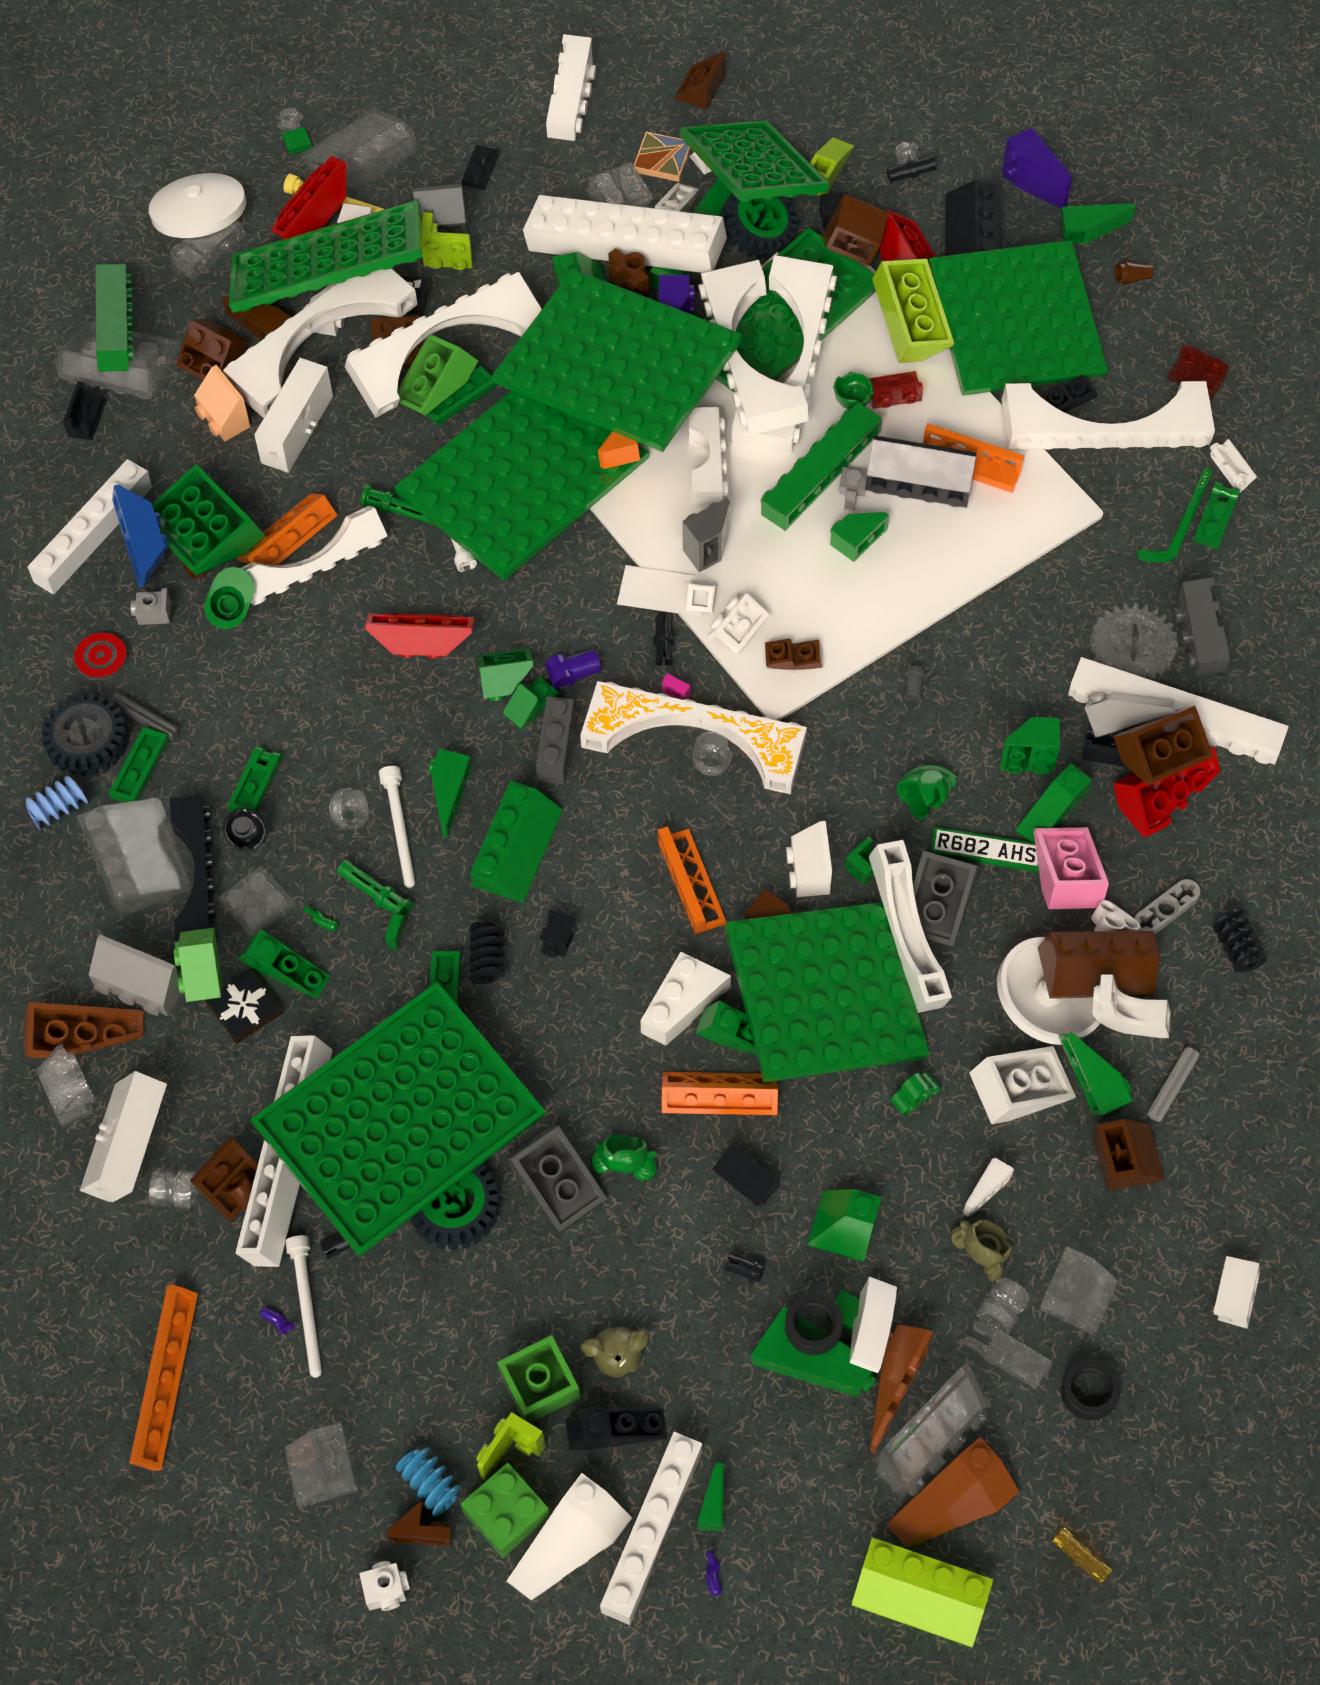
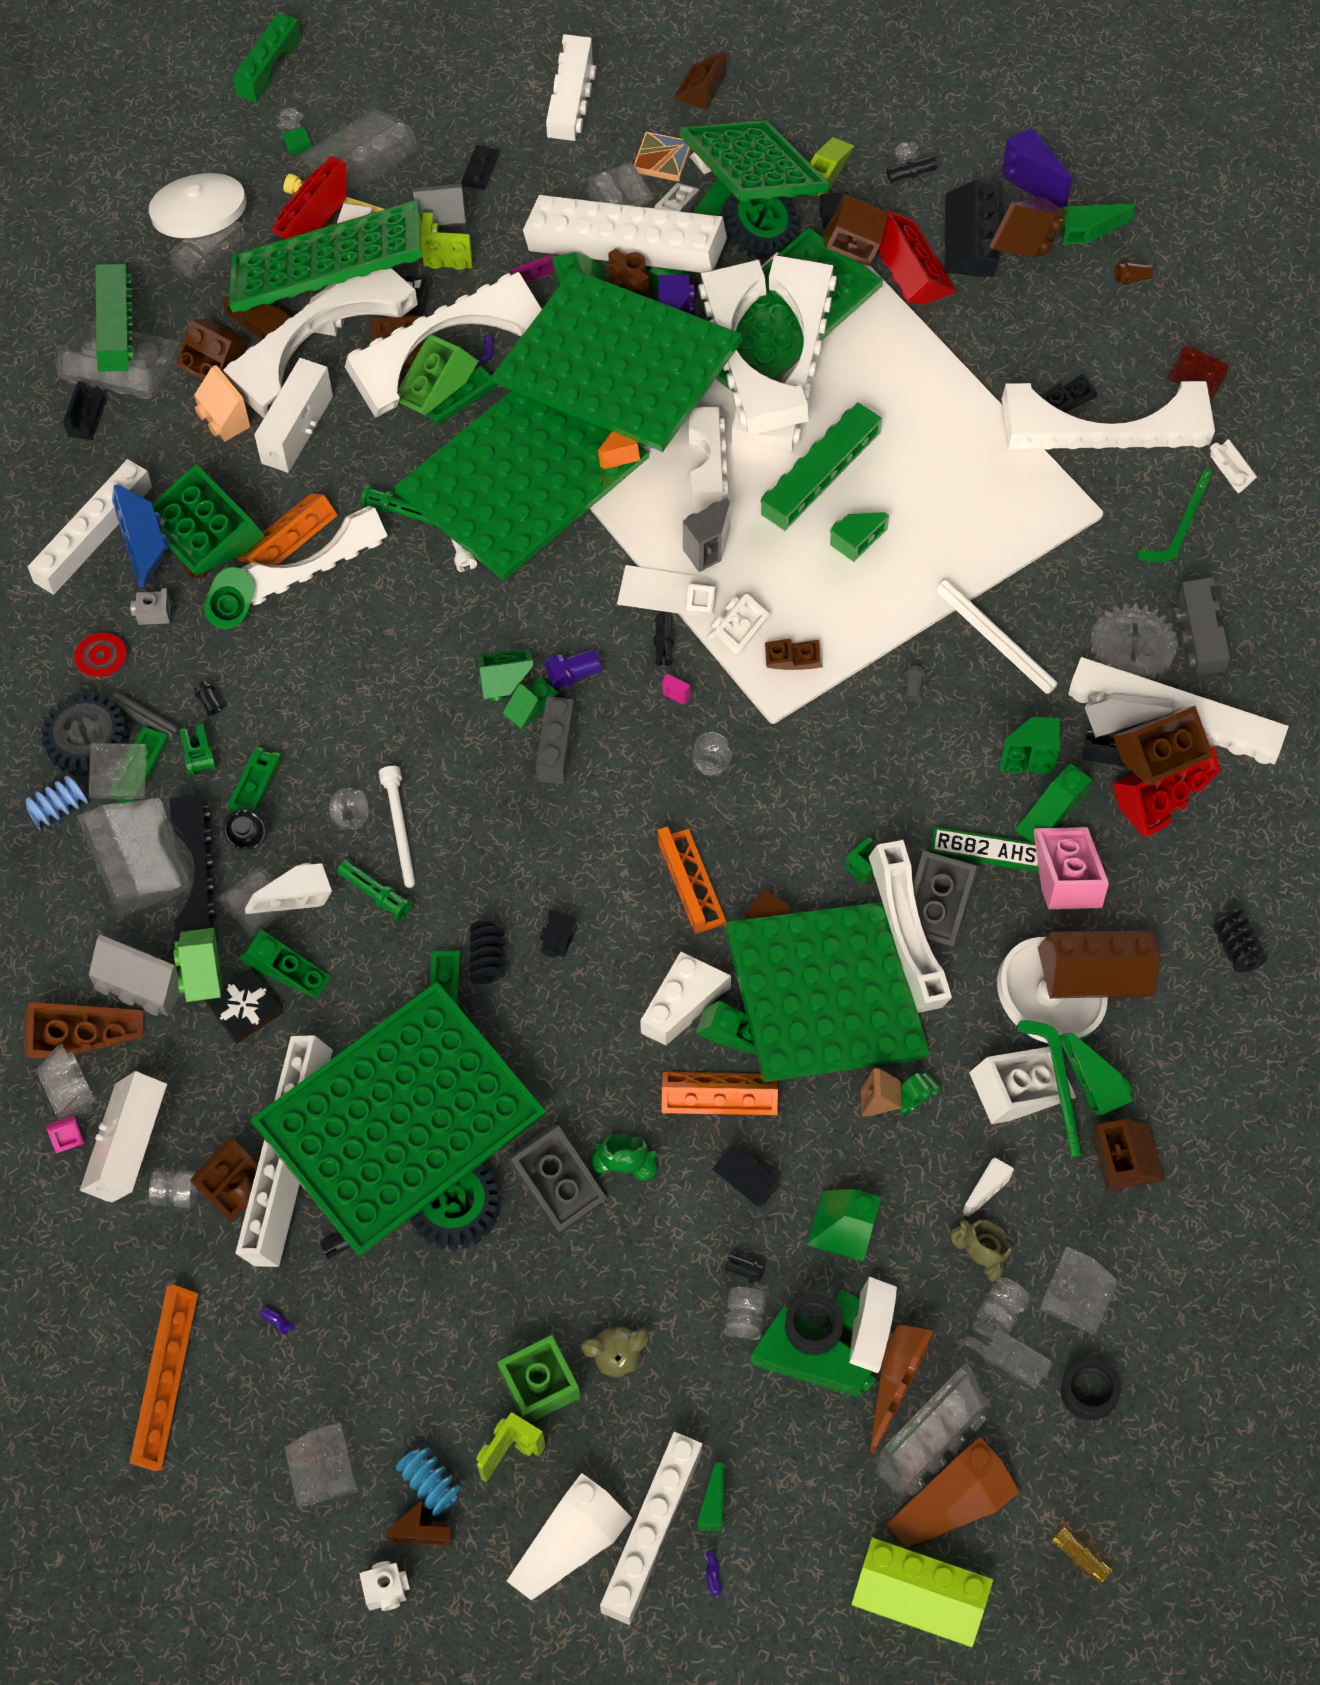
white piece [285,1235,322,1378] -> none
green piece [303,906,338,931] -> none
wedge [365,613,475,658] -> none
green tile [385,913,405,951] -> none
green slope [428,749,472,837] -> none
bright green brick [460,1462,550,1558] -> none
green slope [470,781,563,903] -> none
black slope [565,1409,667,1450] -> none
white arch [580,681,807,794] -> none
white slope [786,821,832,897] -> none
green hair [833,371,873,409] -> none
light grey plate [839,467,868,510] -> none
slope [865,435,977,508] -> none
clear red bracket [869,371,923,409] -> none
lime slope [872,259,954,363] -> none
green helmet [897,764,958,820] -> none
orange fence [923,423,1025,493] -> none
green plate [928,240,1108,396] -> none
white piece [1091,900,1140,931] -> none
white arch [1092,975,1171,1038] -> none
light grey beam [1134,879,1200,935] -> none
light grey axle [1147,1047,1199,1122] -> none
green plate [1193,481,1241,549] -> none
white hinge [1214,1256,1260,1329] -> none
none -> dark pink tile [46,1115,84,1153]
none -> clear plate [89,743,147,799]
none -> green piece [179,723,216,776]
none -> black pin [194,681,223,716]
none -> green arch [232,13,301,102]
none -> white slope [245,863,332,914]
none -> dark purple piece [477,334,494,364]
none -> magenta slope [507,254,556,283]
none -> clear wheel [723,1287,767,1340]
none -> medium nougat slope [860,1068,902,1116]
none -> white axle [936,580,1057,694]
none -> reddish brown slope [989,197,1067,257]
none -> green piece [1017,1020,1082,1158]

